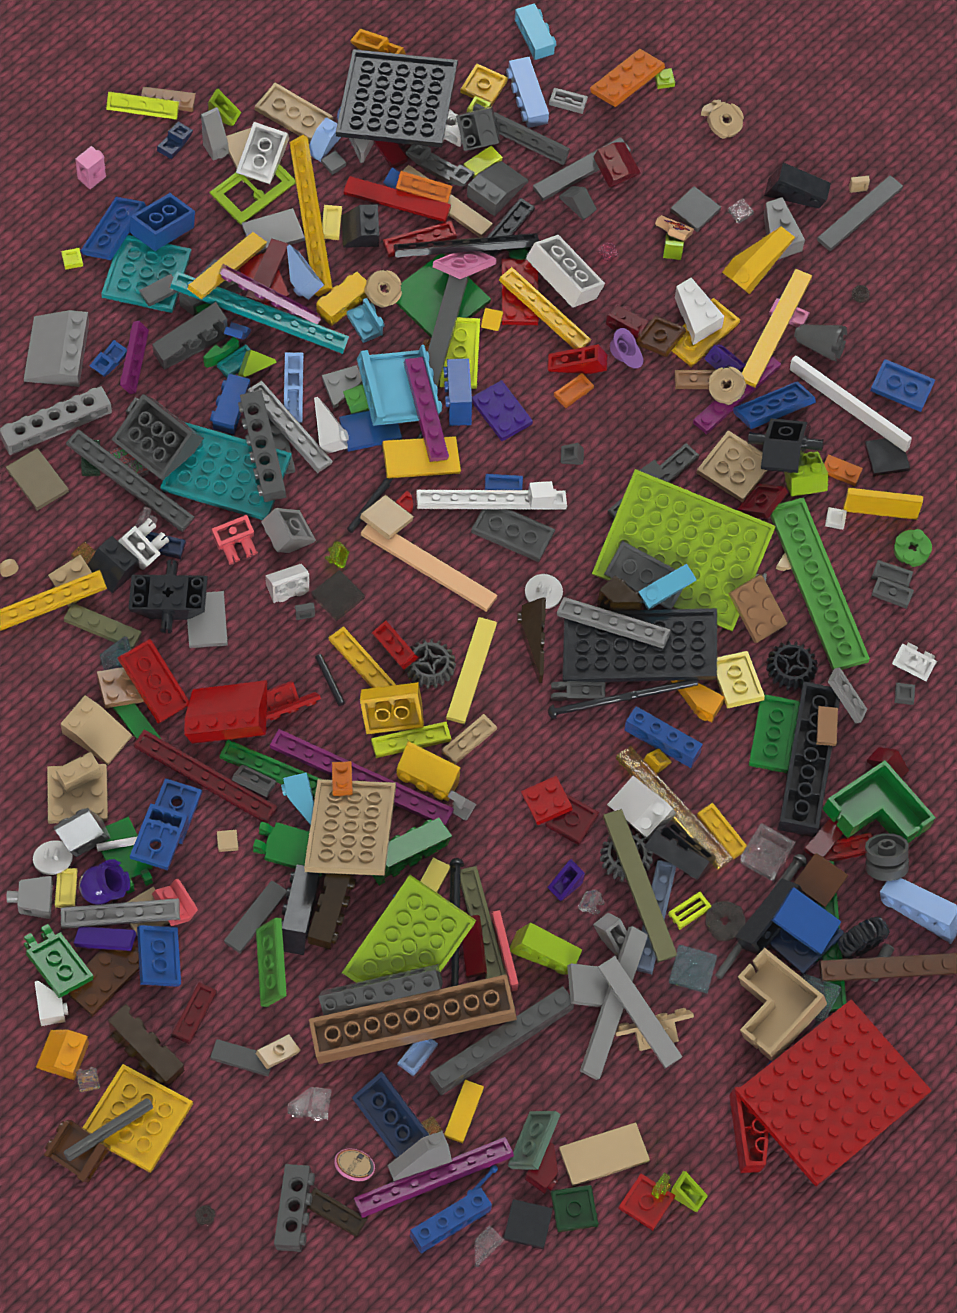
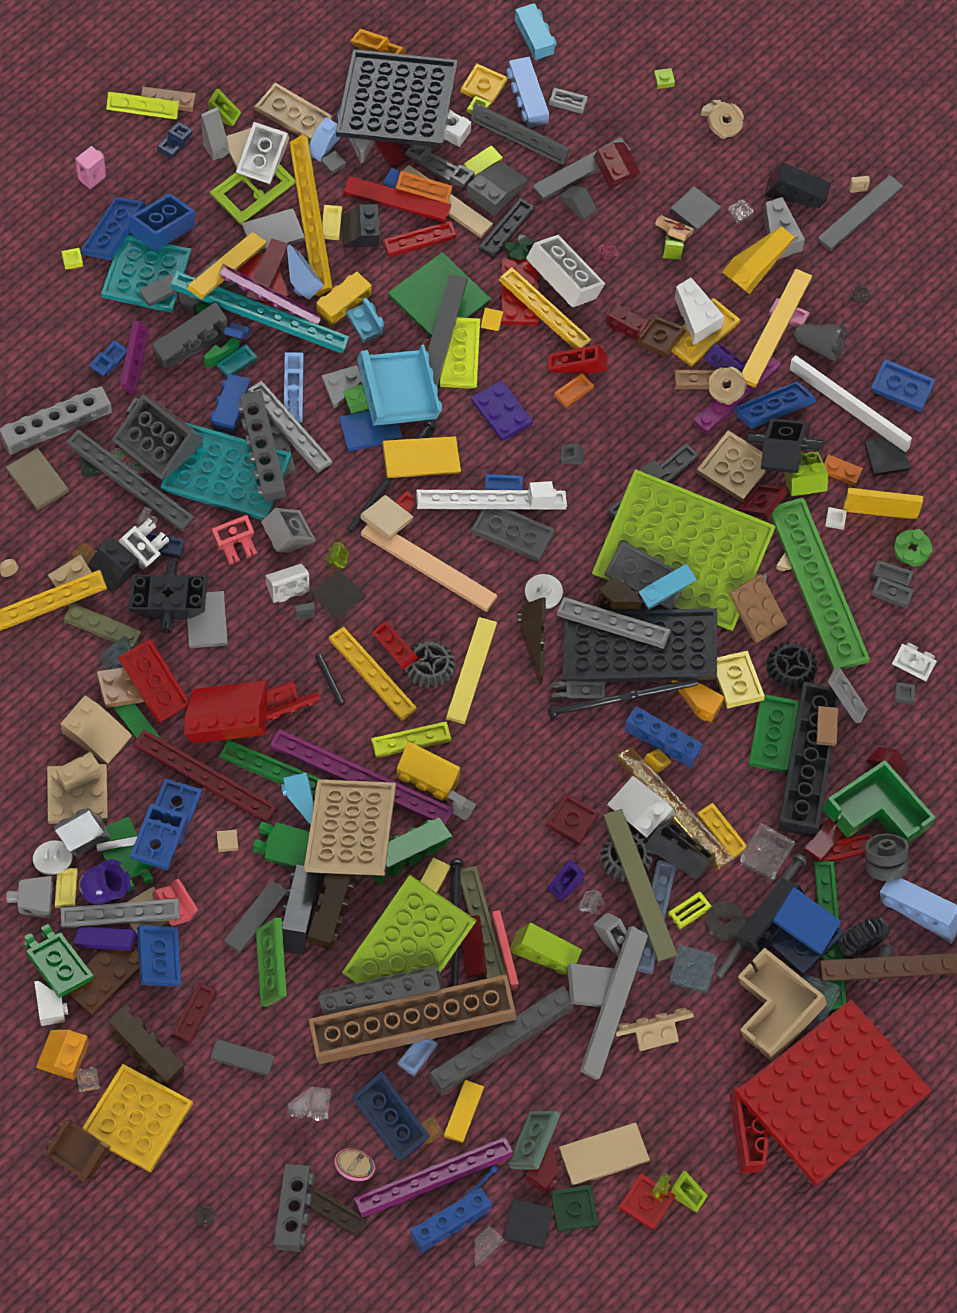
light grey slope [24,310,89,387] -> none
dark grey axle [63,1098,153,1161] -> none
dark grey plate [232,765,276,797] -> none
lime slope [238,350,277,377] -> none
tan plate [256,1034,300,1069] -> none
white slope [314,397,349,454] -> none
orange plate [332,761,353,796] -> none
yellow slope [360,682,424,734] -> none
tan plate [364,270,402,308] -> none
light grey slope [388,1131,452,1181] -> none
black tile [394,233,540,257] -> none
magenta plate [404,357,449,462] -> none
bright pink tile [433,251,496,279] -> none
tan tile [441,714,497,765] -> none
wedge [443,358,472,426] -> none
dark grey slope [456,106,500,151] -> none
red plate [521,776,573,825] -> none
orange plate [590,49,665,107] -> none
light grey tile [598,956,682,1069] -> none
medium lavender piece [610,328,643,368] -> none
reddish brown tile [794,852,848,908] -> none

